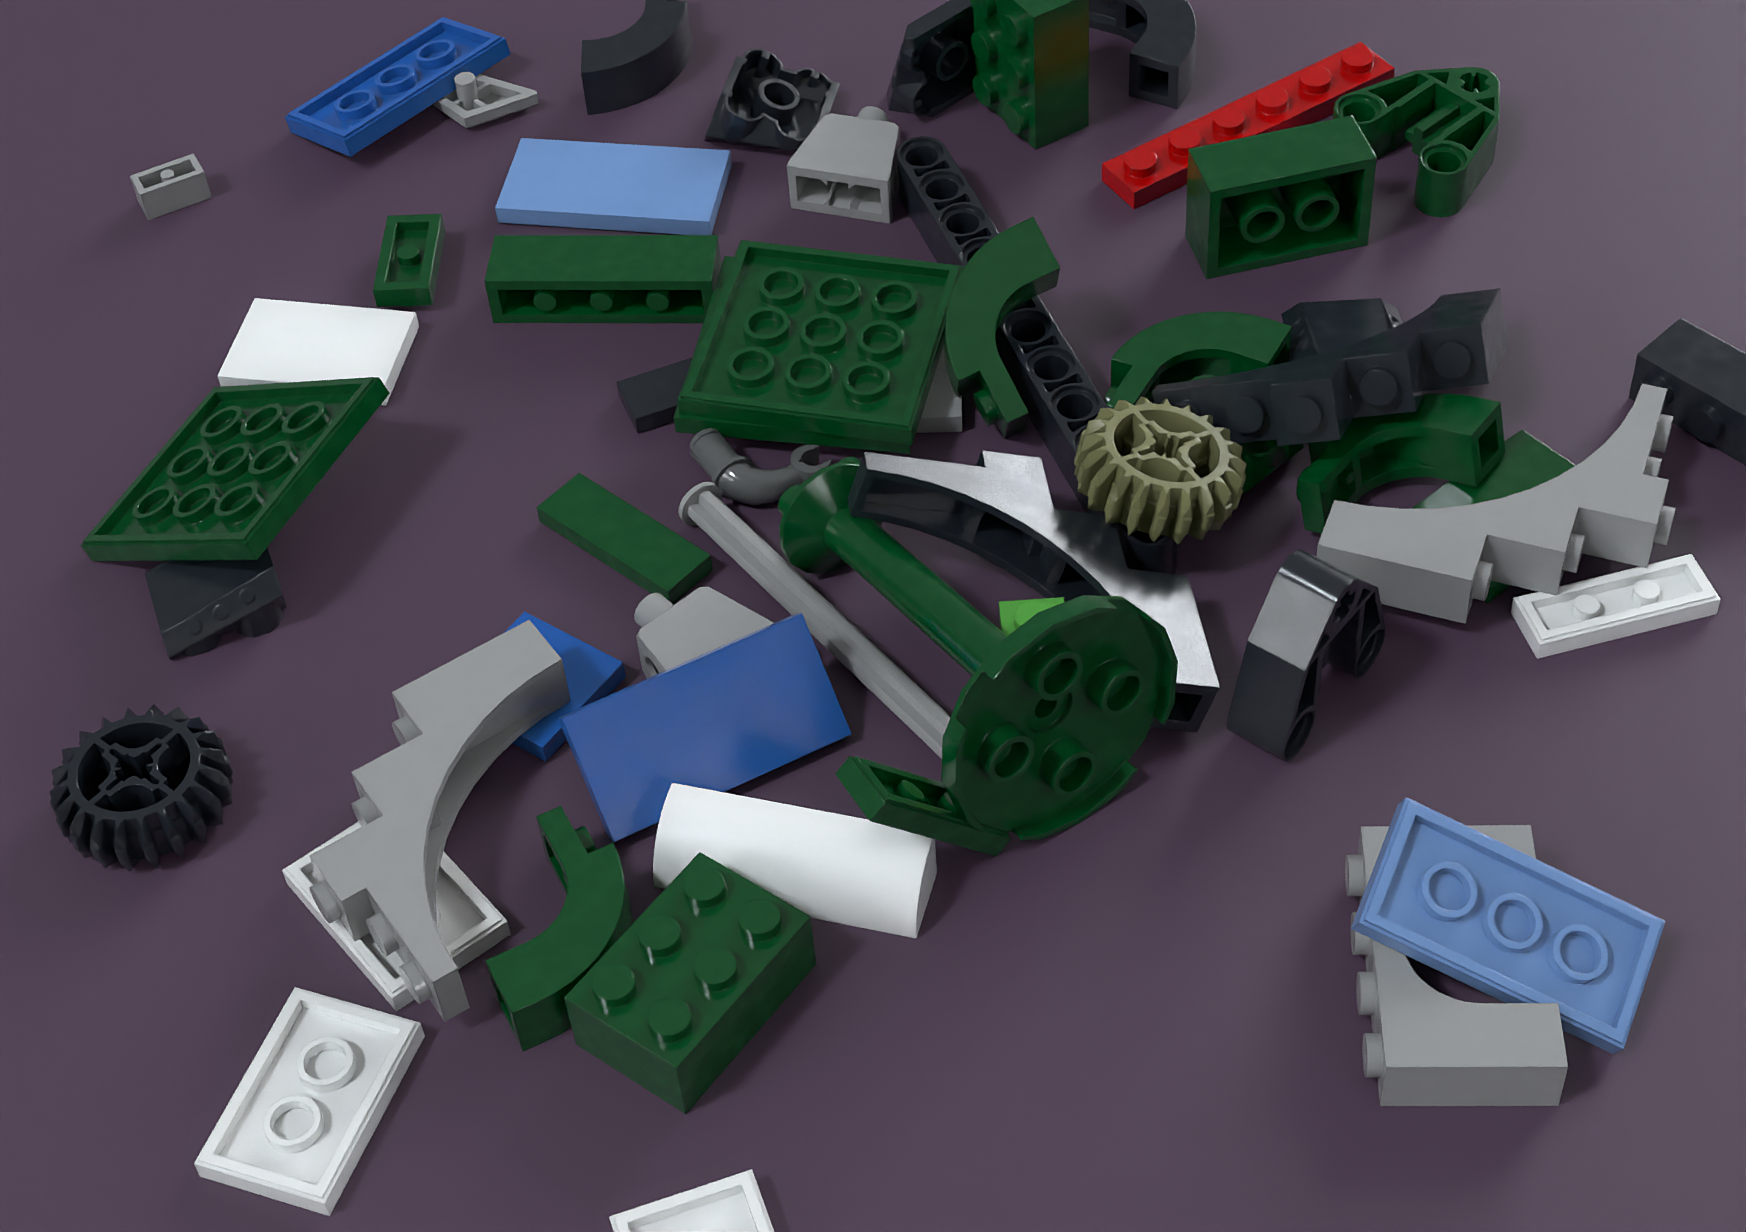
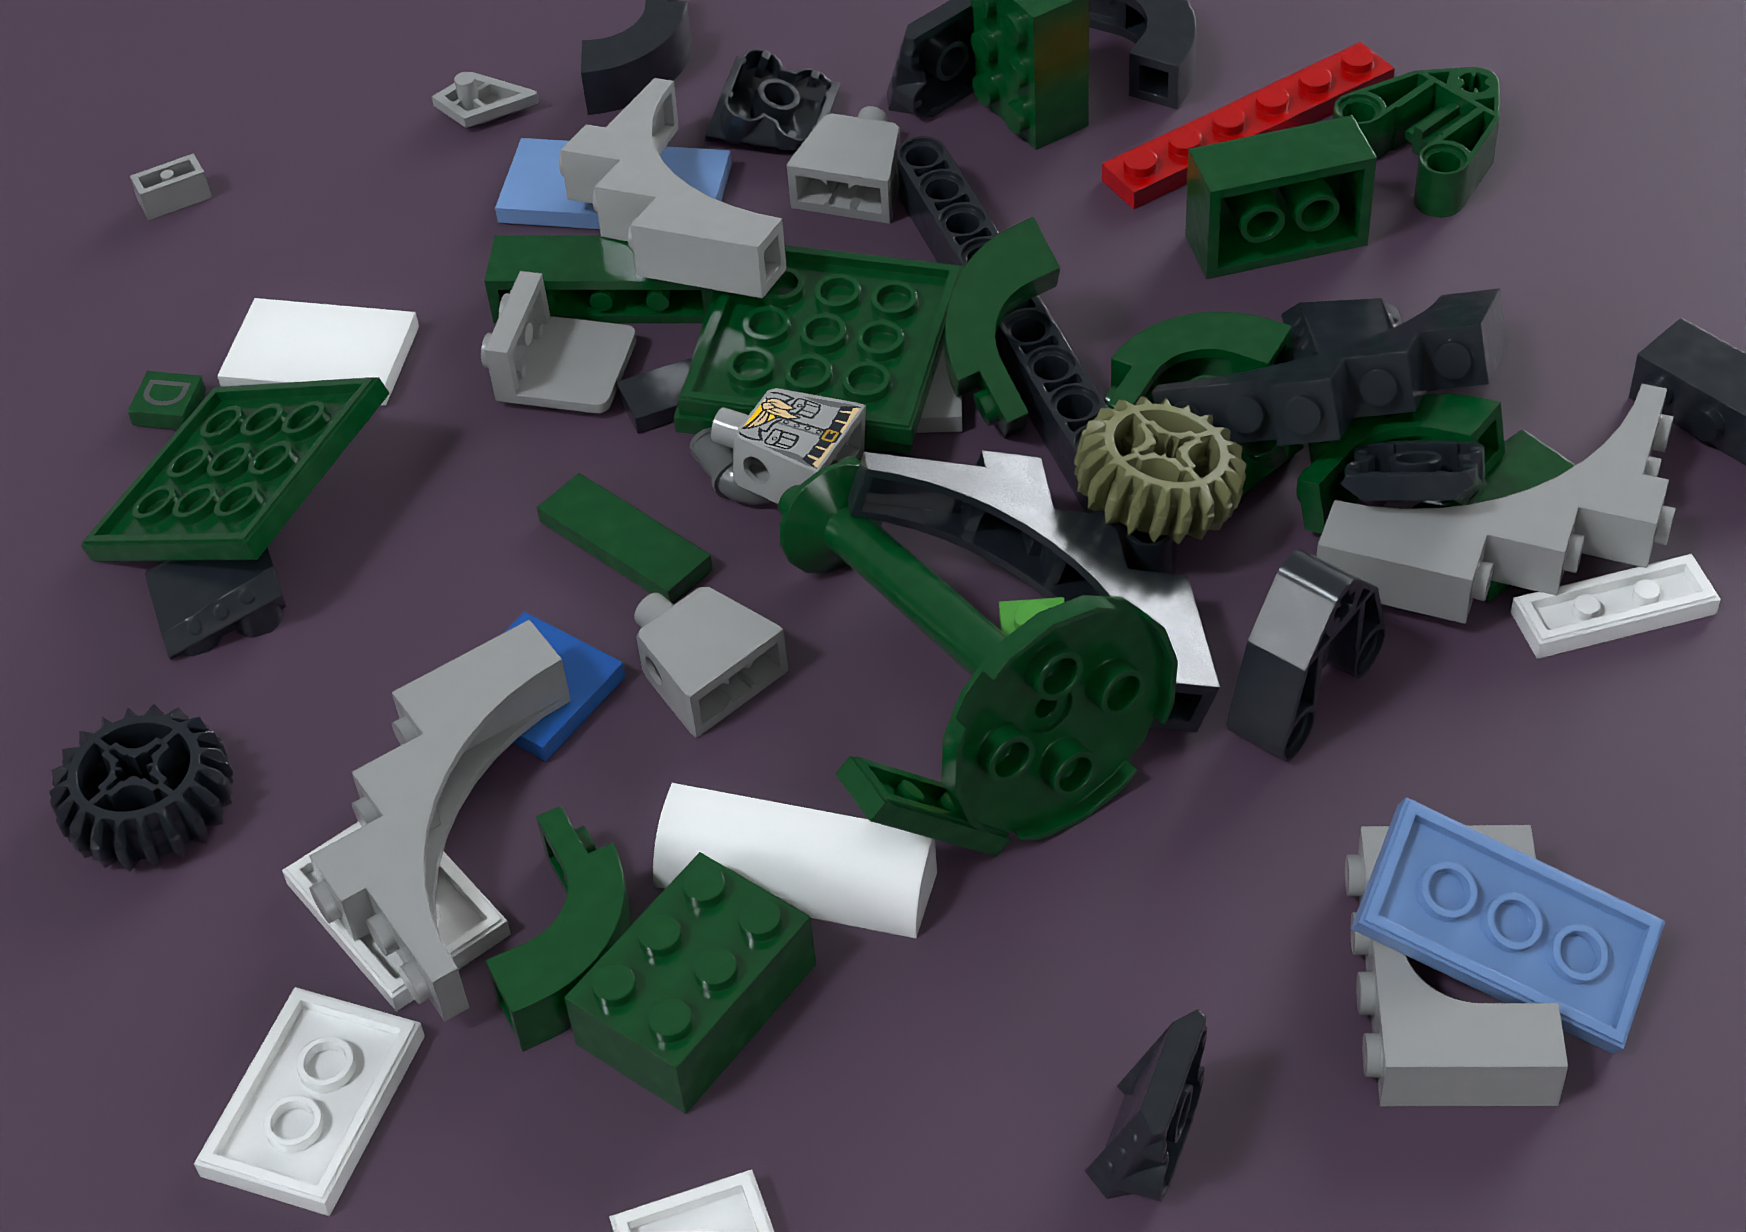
blue tile [285,17,511,157] -> none
dark green plate [373,214,446,307] -> none
blue tile [558,613,851,842] -> none
light grey axle [678,482,951,759] -> none
none -> dark green tile [127,371,206,430]
none -> light grey bracket [481,271,637,413]
none -> light grey arch [559,78,786,298]
none -> light grey torso [711,388,866,504]
none -> black slope [1085,1009,1207,1202]
none -> black slope [1342,440,1488,507]

